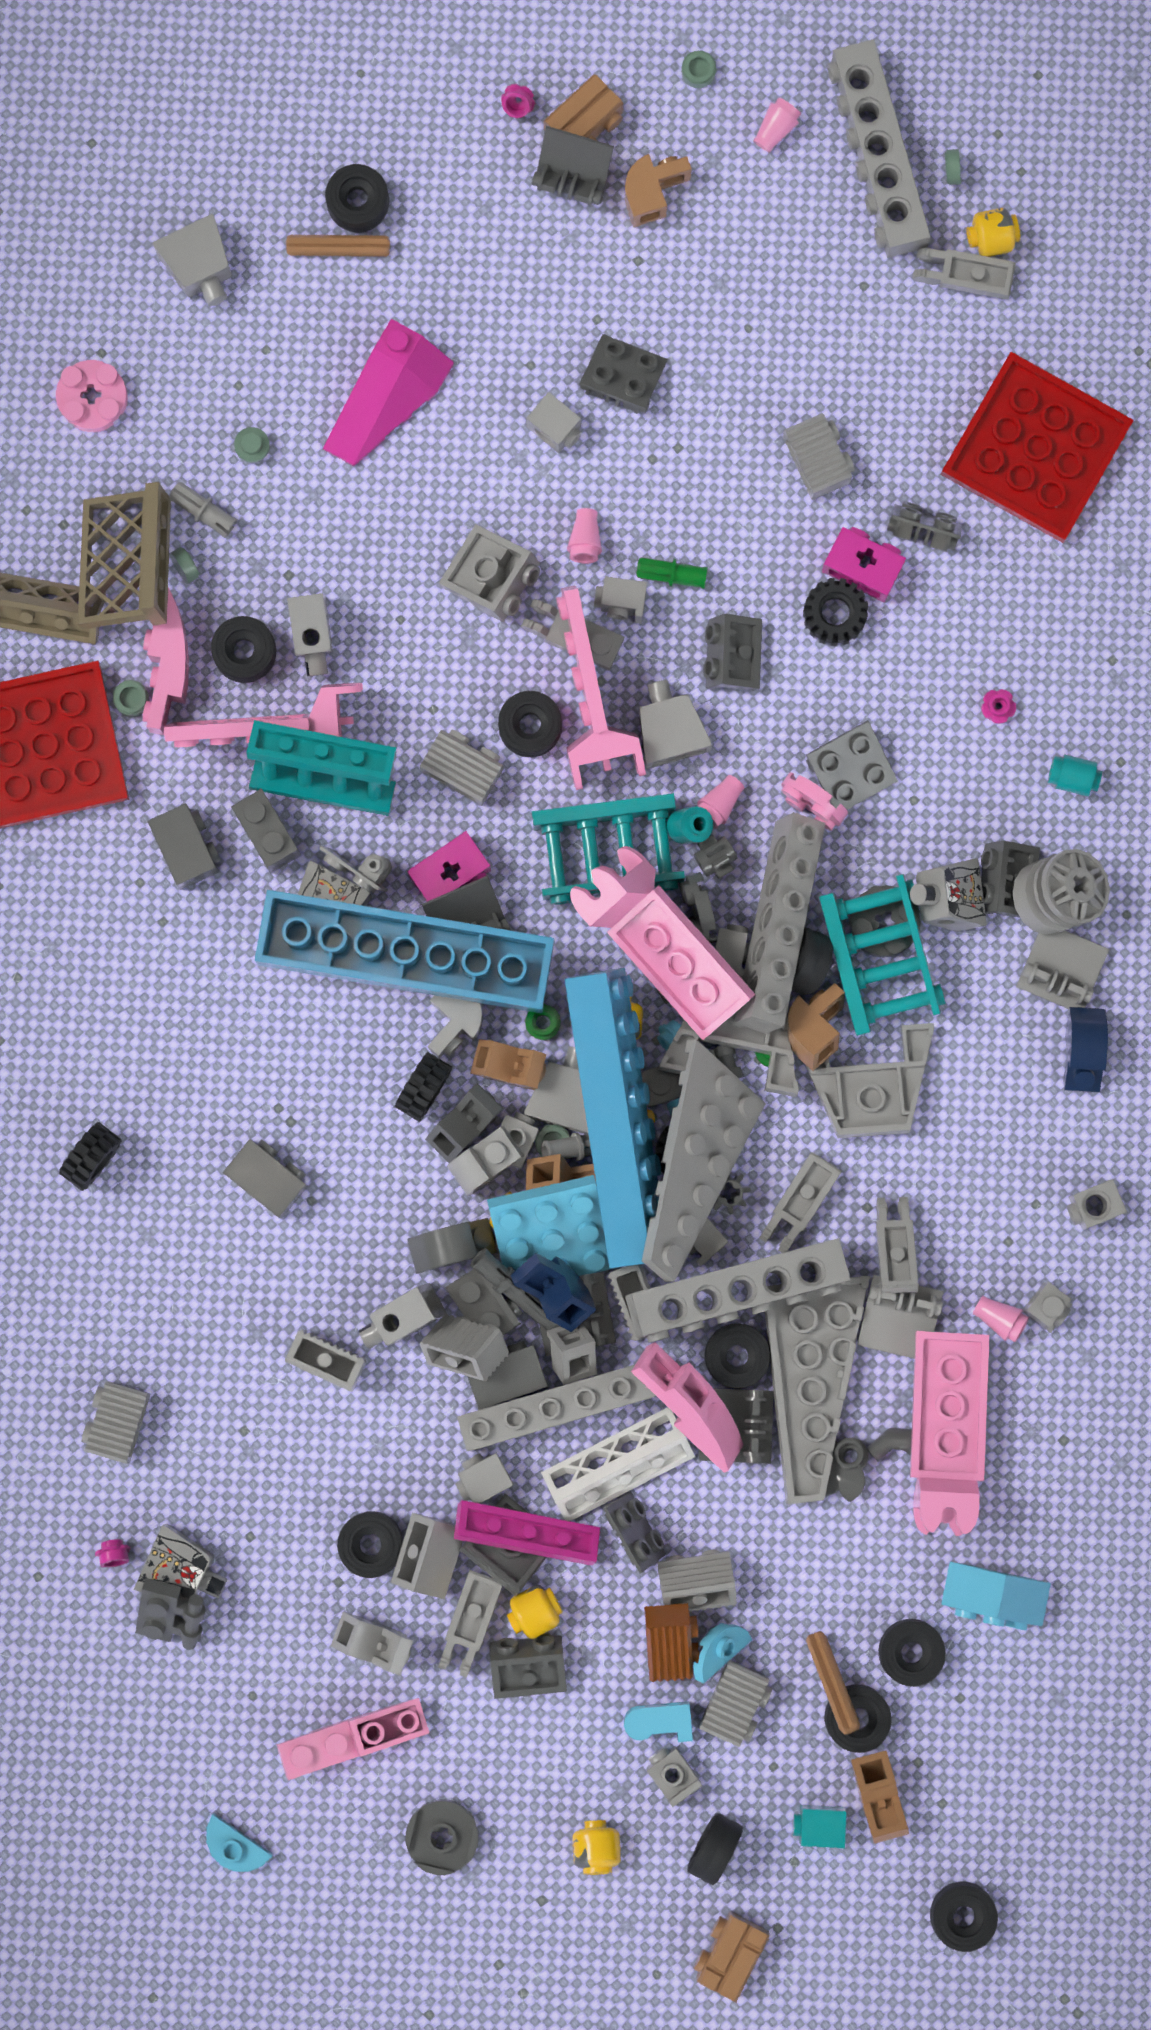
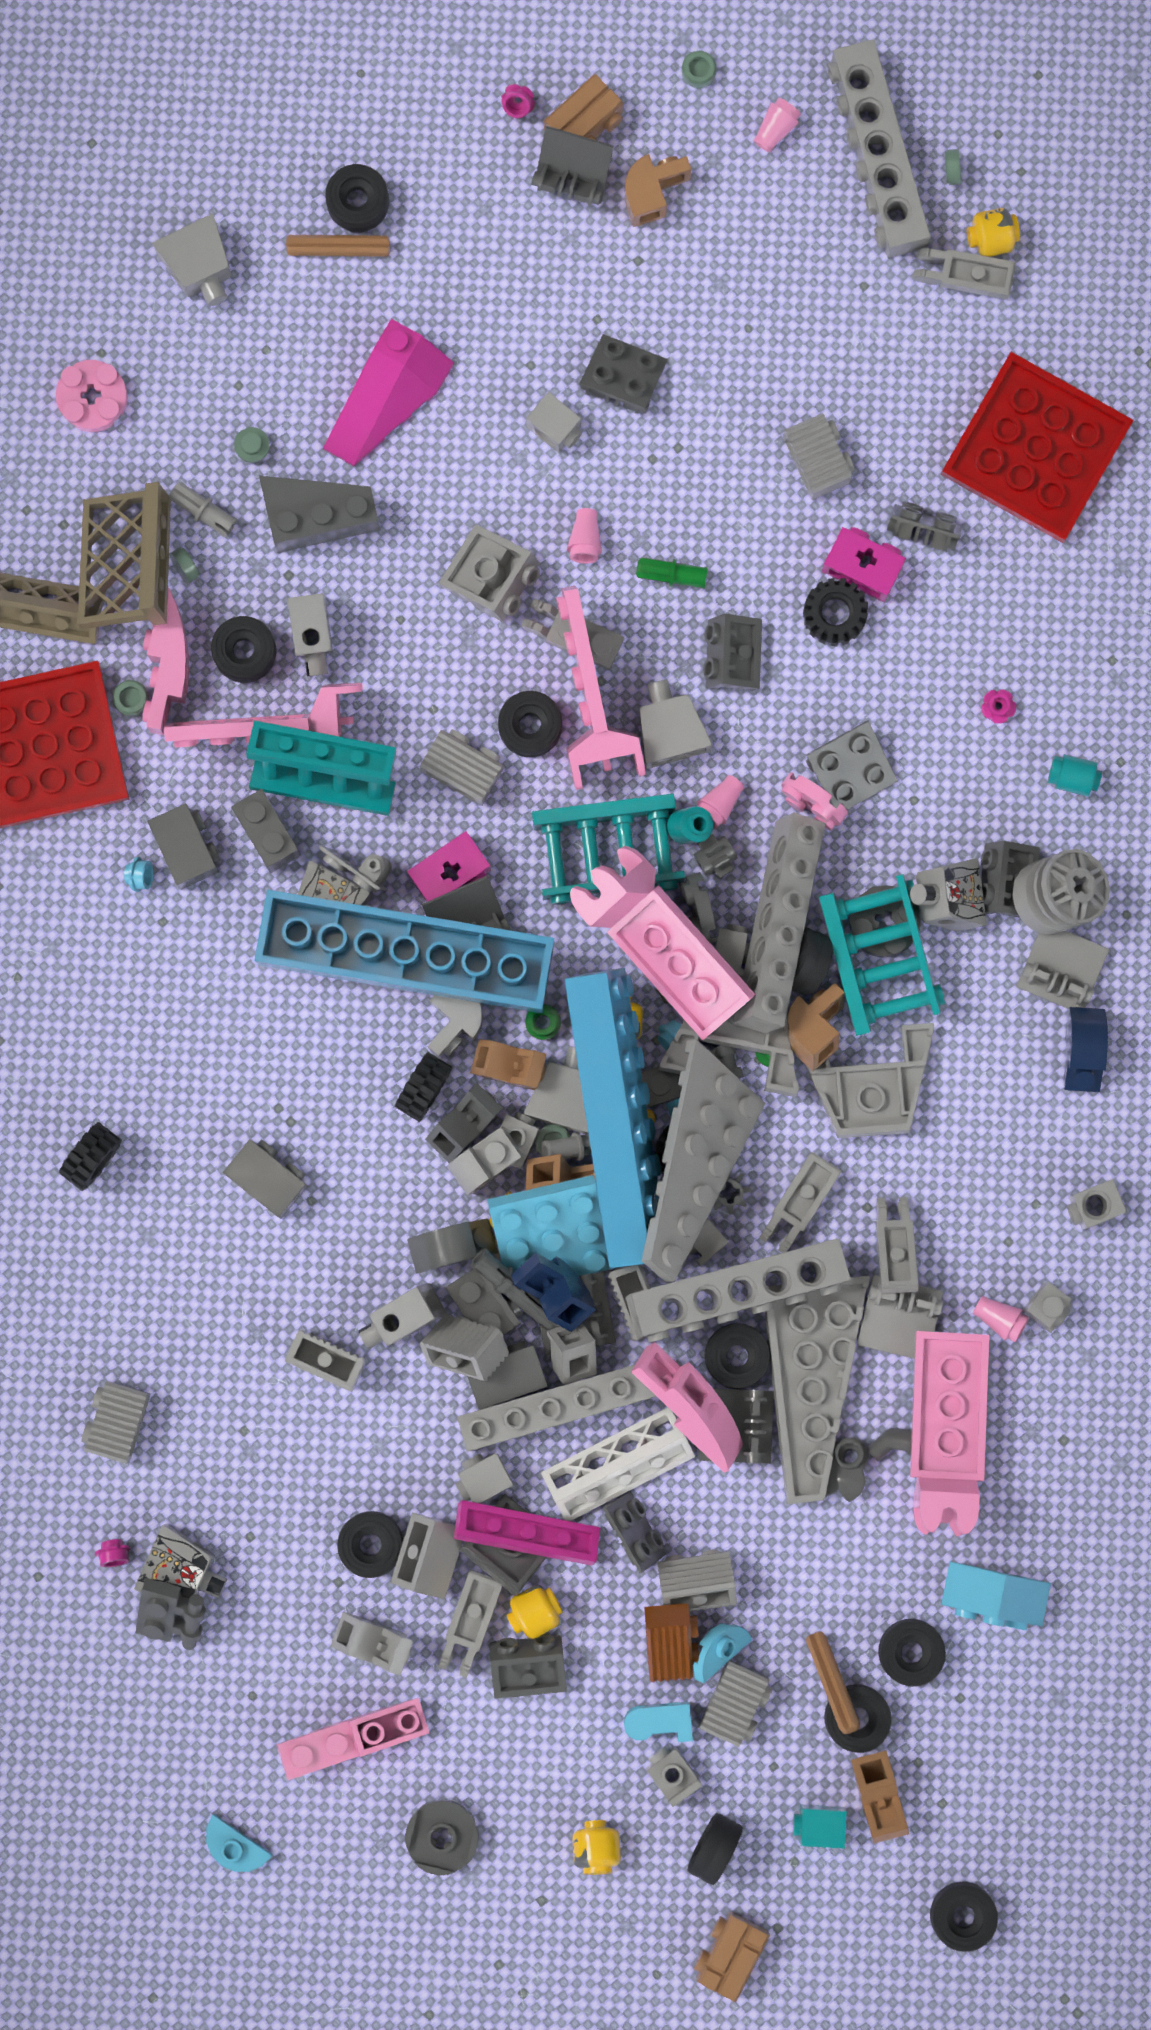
light grey brick [594,576,647,624] -> none
none -> medium azure plate [124,857,154,892]
none -> dark grey wedge [259,475,380,553]

